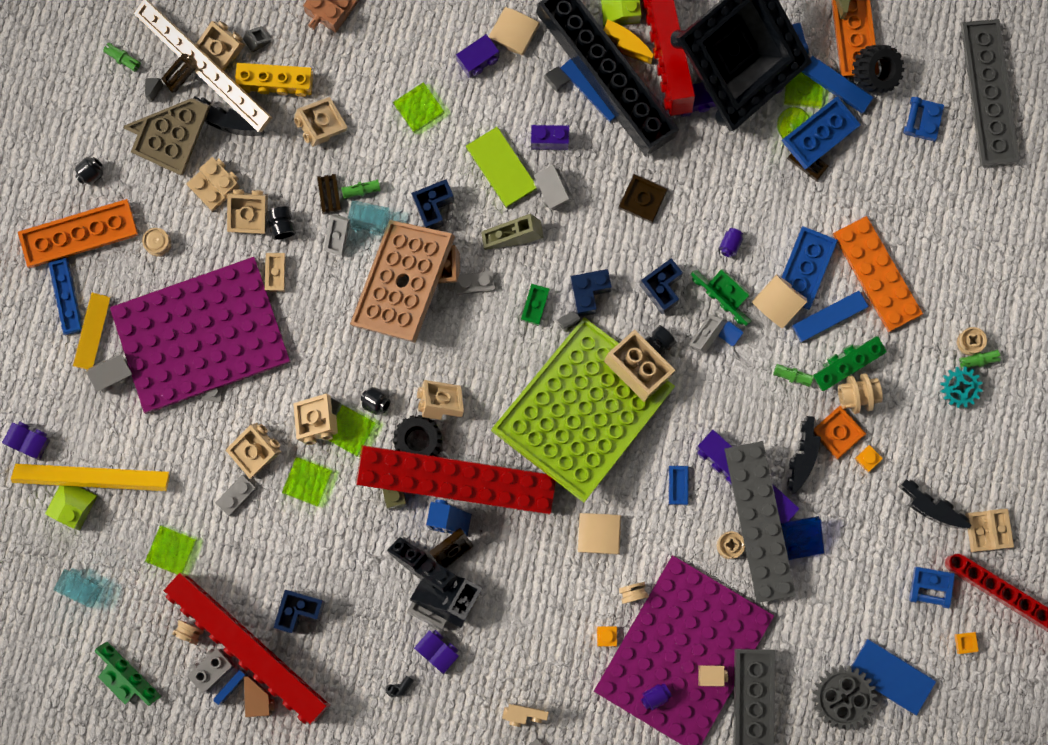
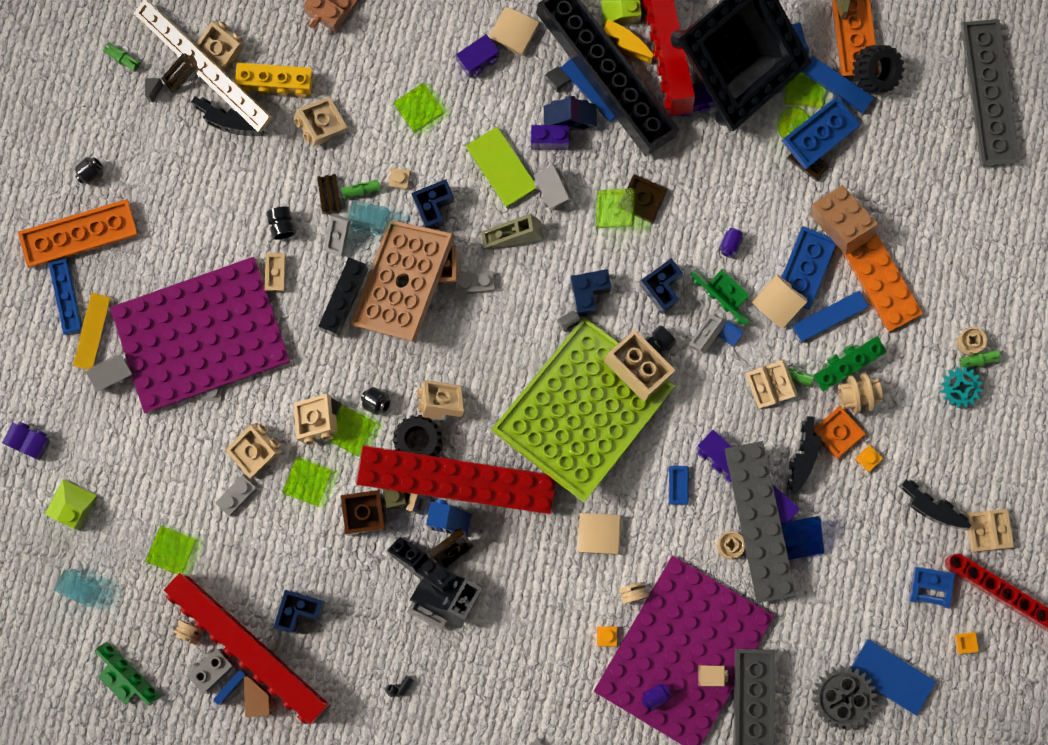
yellow tile [11,464,170,491] -> none
dark tan wing [123,98,211,175] -> none
tan wheel [142,228,172,257] -> none
tan plate [186,157,240,212] -> none
tan plate [227,189,268,234] -> none
dark grey slope [243,26,271,52] -> none
dark purple brick [414,630,459,674] -> none
tan plate [502,703,549,727] -> none
green plate [521,283,550,326] -> none
blue plate [903,97,944,142] -> none
none -> black brick [318,257,368,338]
none -> reddish brown brick [341,490,386,536]
none -> tan plate [389,168,411,190]
none -> tan plate [406,493,427,515]
none -> dark blue brick [543,96,597,131]
none -> clear neon green tile [596,188,635,228]
none -> tan slope [745,359,798,409]
none -> medium nougat brick [811,185,878,255]

